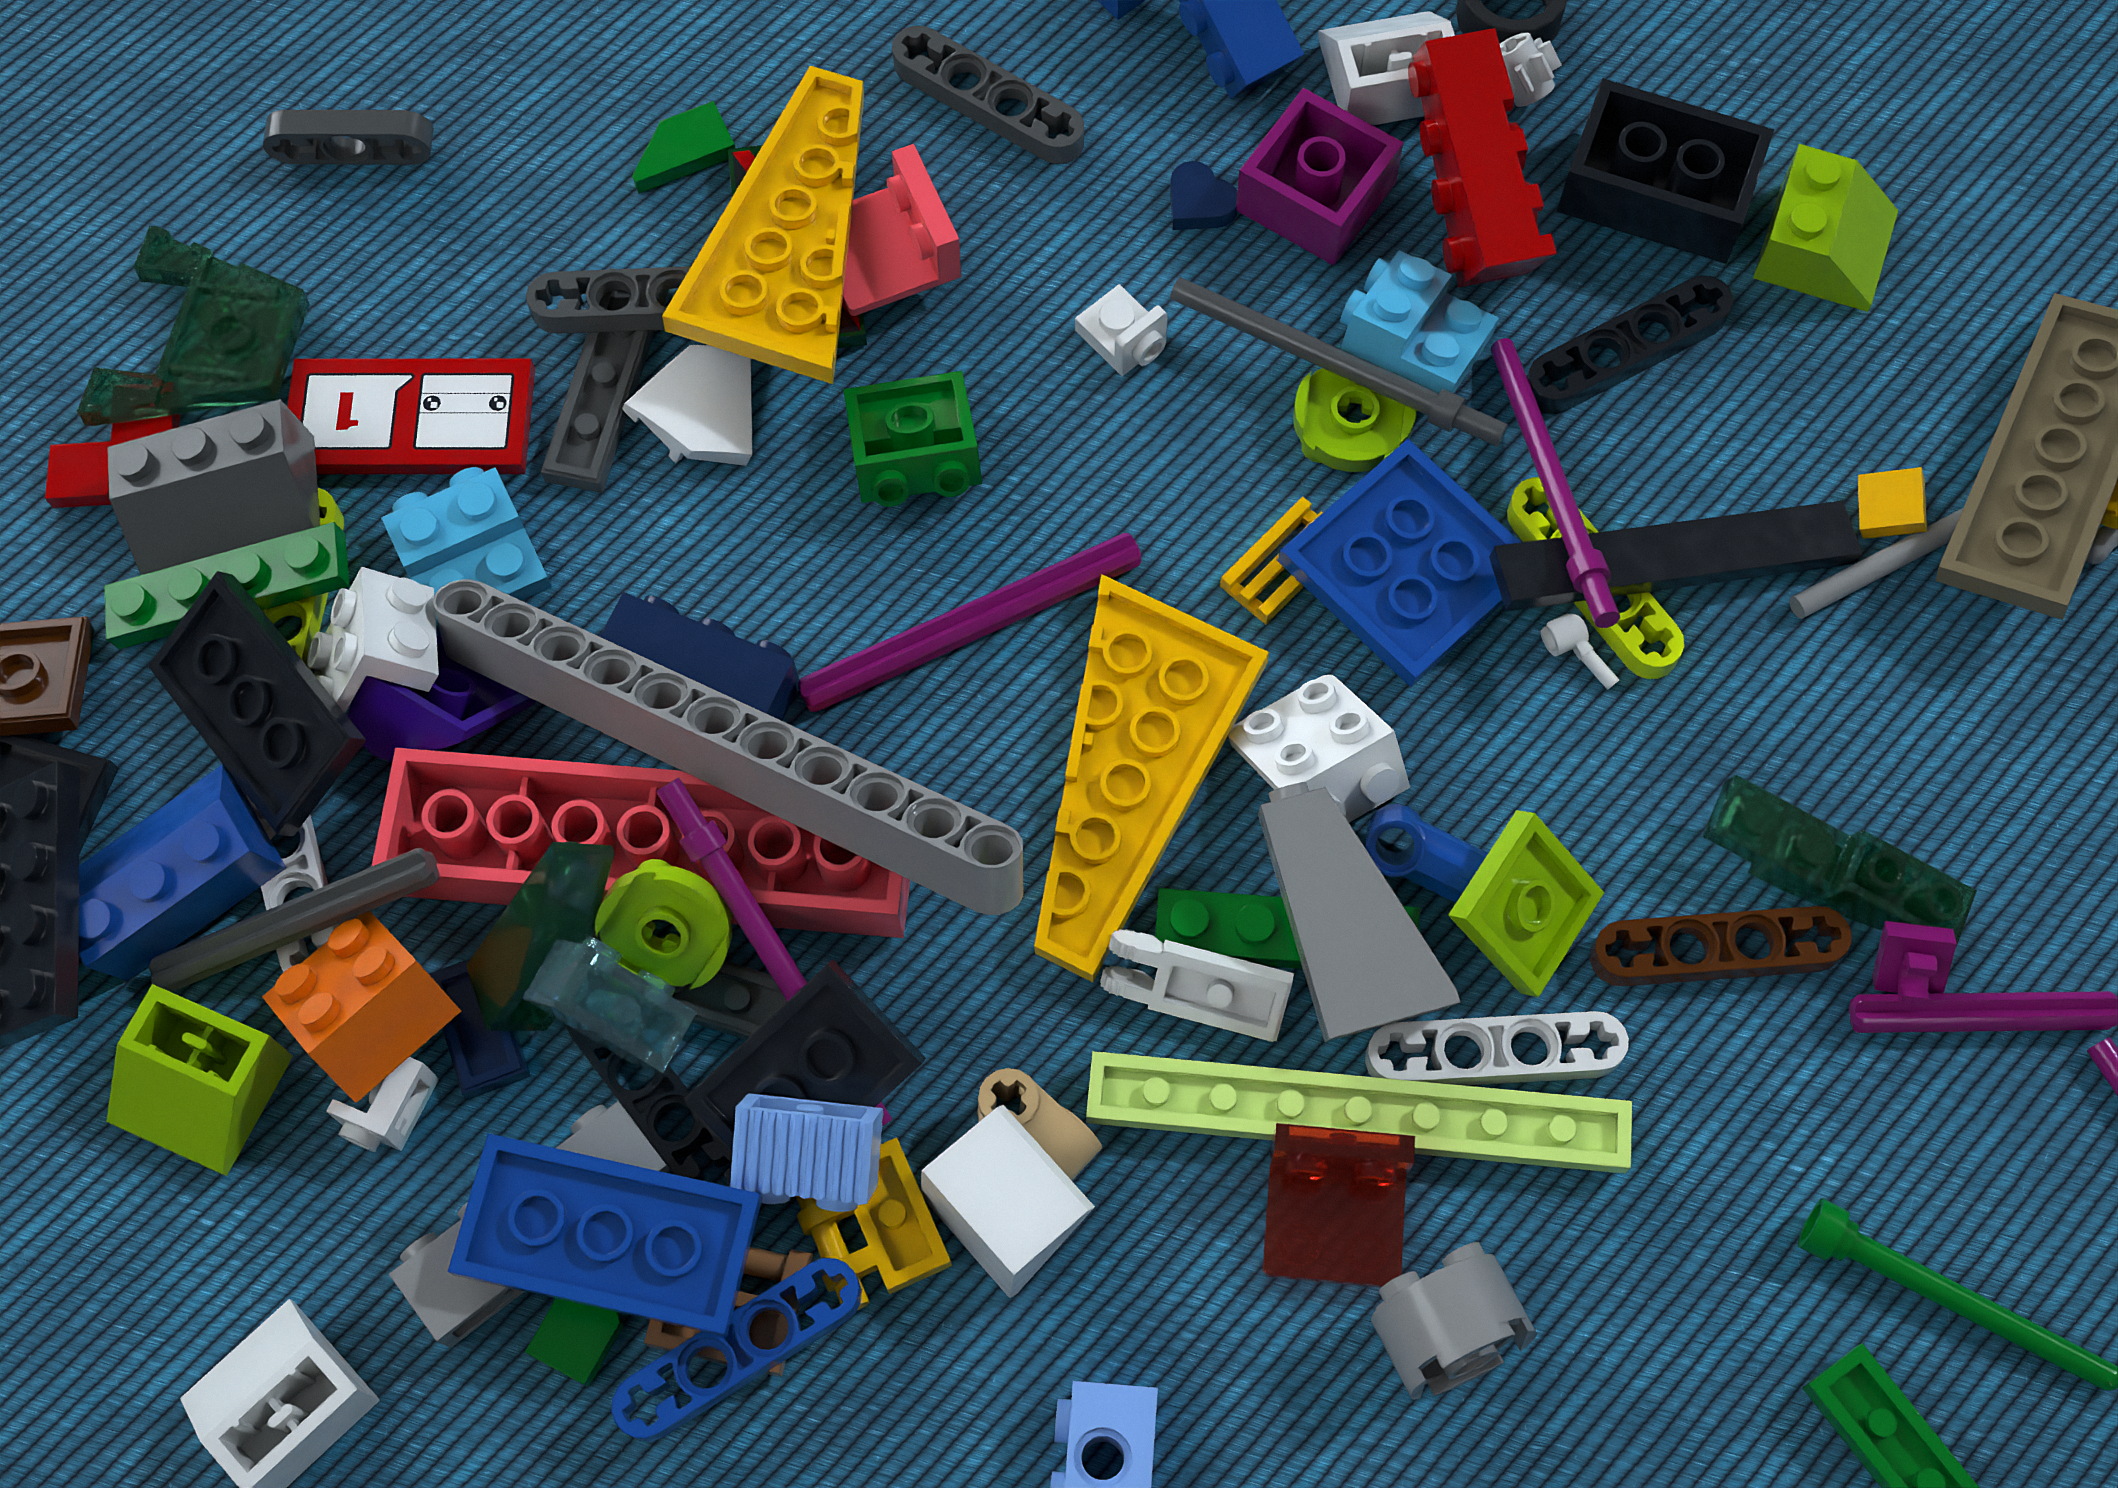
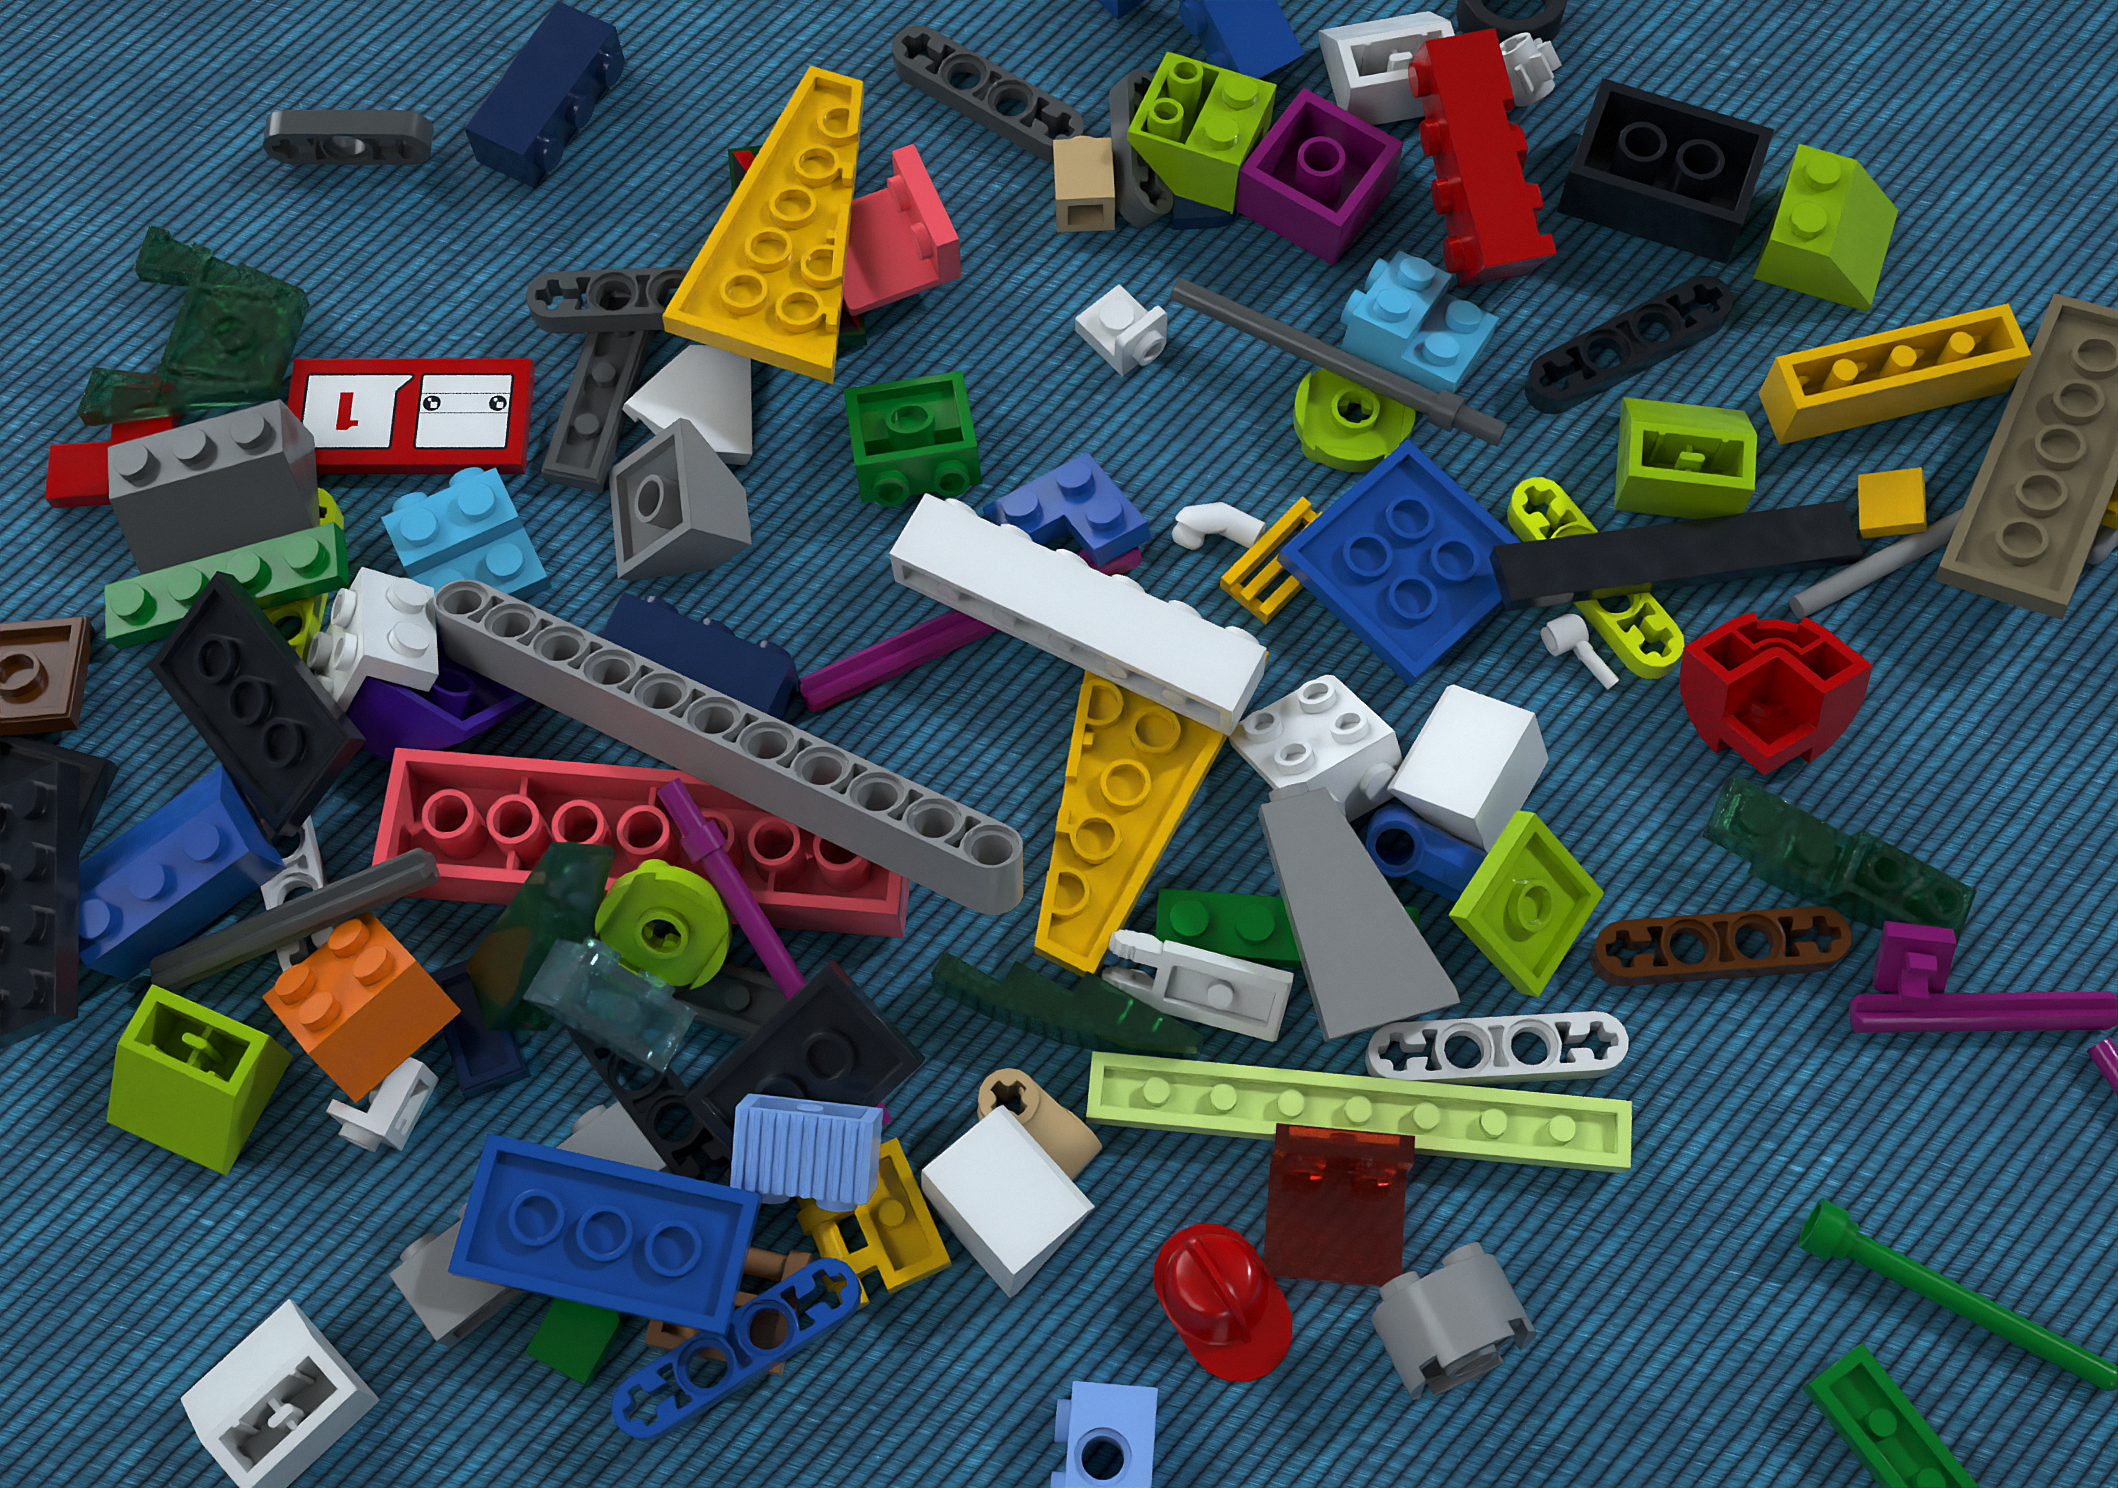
green tile [632,101,735,194] -> none
magenta bar [1491,338,1620,628] -> none
none -> dark blue brick [464,1,625,189]
none -> light grey slope [608,418,752,581]
none -> white brick [889,493,1267,736]
none -> clear green slope [931,951,1204,1061]
none -> blue plate [983,452,1151,567]
none -> tan brick [1053,136,1115,232]
none -> dark grey beam [1109,69,1173,228]
none -> lime slope [1127,51,1277,214]
none -> red piece [1153,1224,1292,1382]
none -> white arm [1172,502,1266,550]
none -> white slope [1386,685,1549,853]
none -> lime slope [1614,397,1757,519]
none -> red brick [1679,612,1873,776]
none -> yellow brick [1758,303,2032,445]

